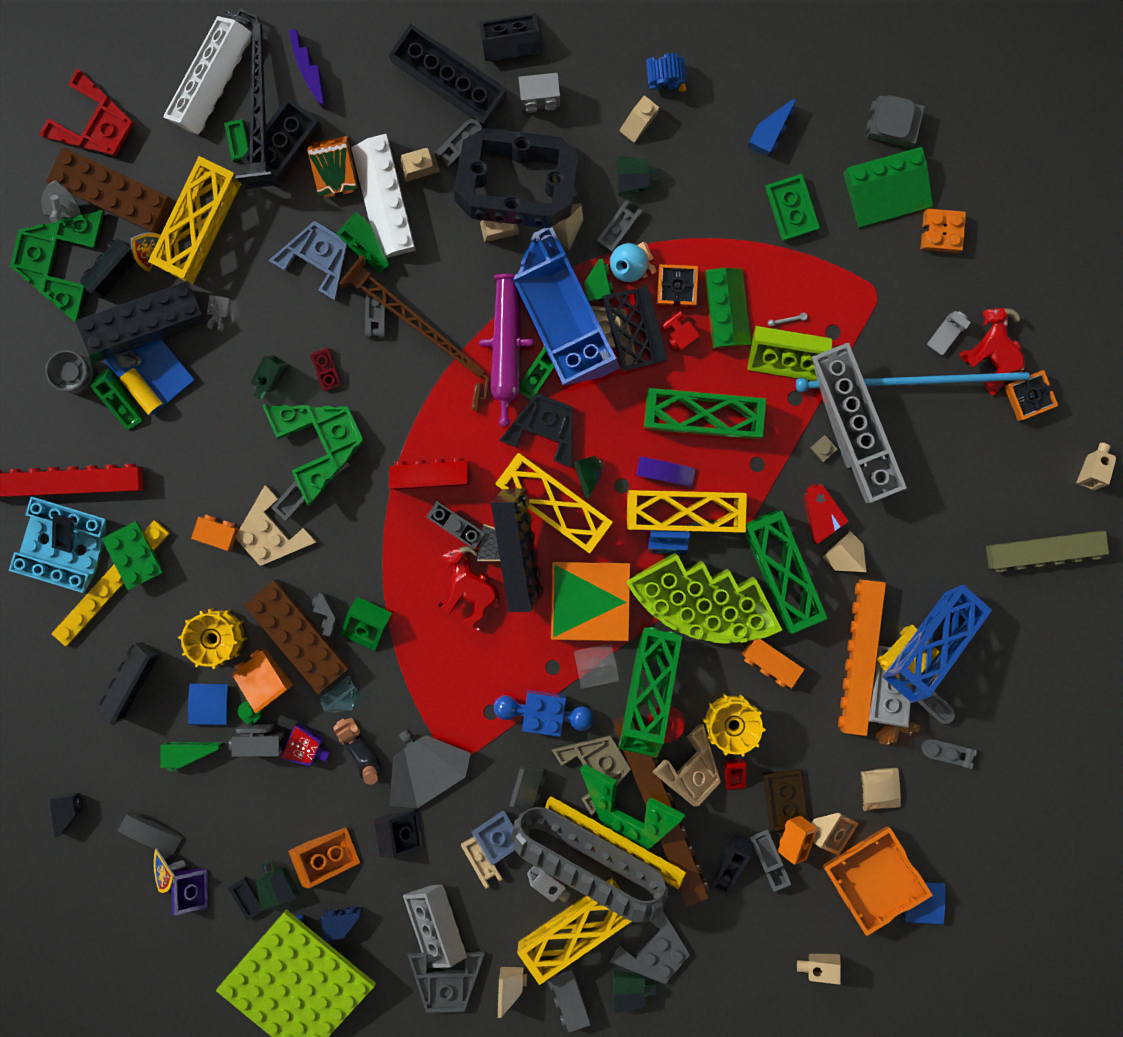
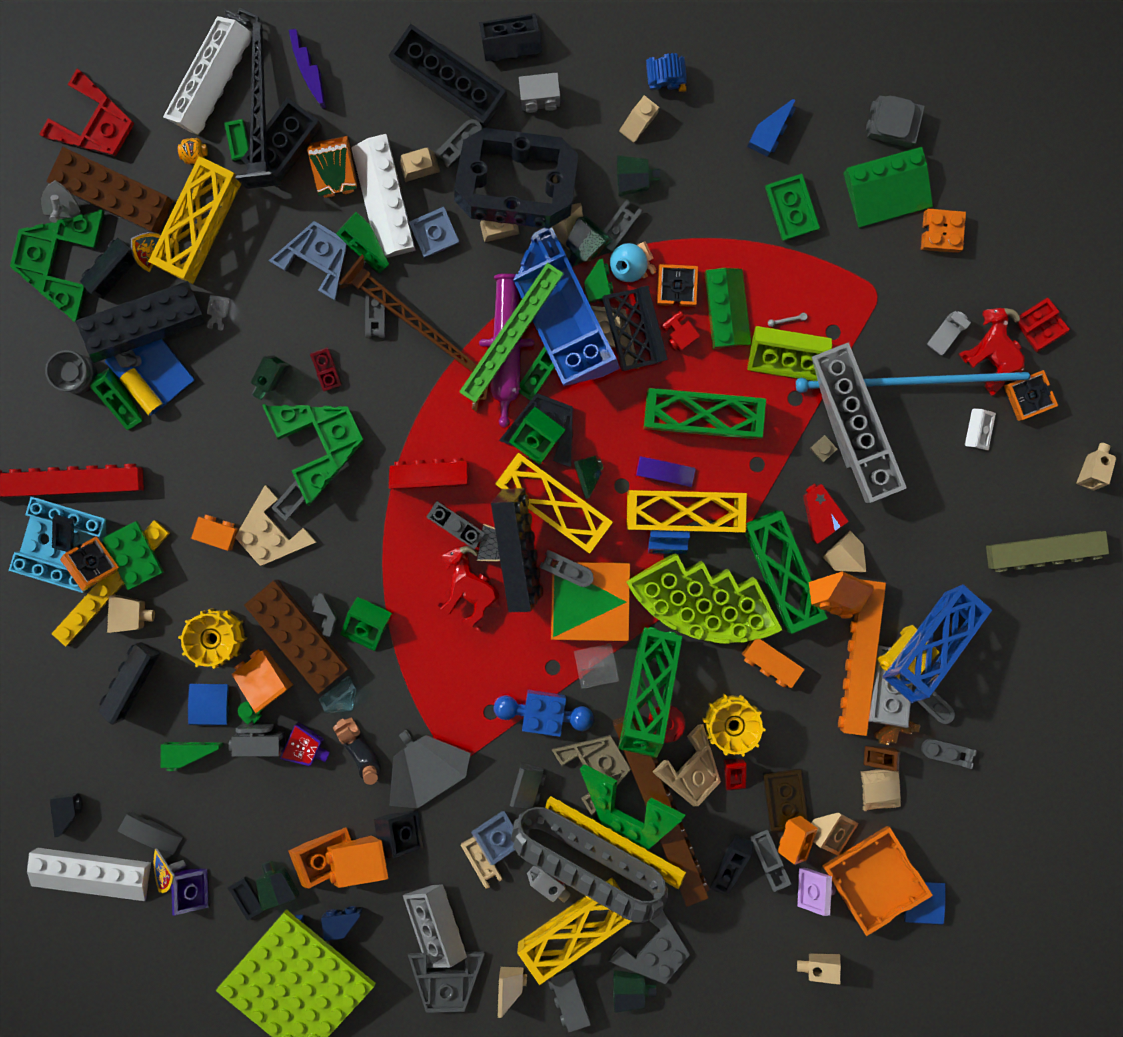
none -> white slope [27,848,151,901]
none -> piece [60,536,119,591]
none -> tan torso [107,595,155,633]
none -> light orange head [178,138,208,164]
none -> orange slope [326,835,388,888]
none -> sand blue plate [409,207,459,258]
none -> bright green plate [459,262,564,403]
none -> green slope [509,407,566,465]
none -> dark grey plate [539,549,594,587]
none -> clear green torso [566,216,613,265]
none -> lavender tile [797,868,836,916]
none -> orange slope [809,571,874,619]
none -> reddish brown slope [864,746,900,771]
none -> white slope [965,409,996,450]
none -> red slope [1017,297,1070,353]

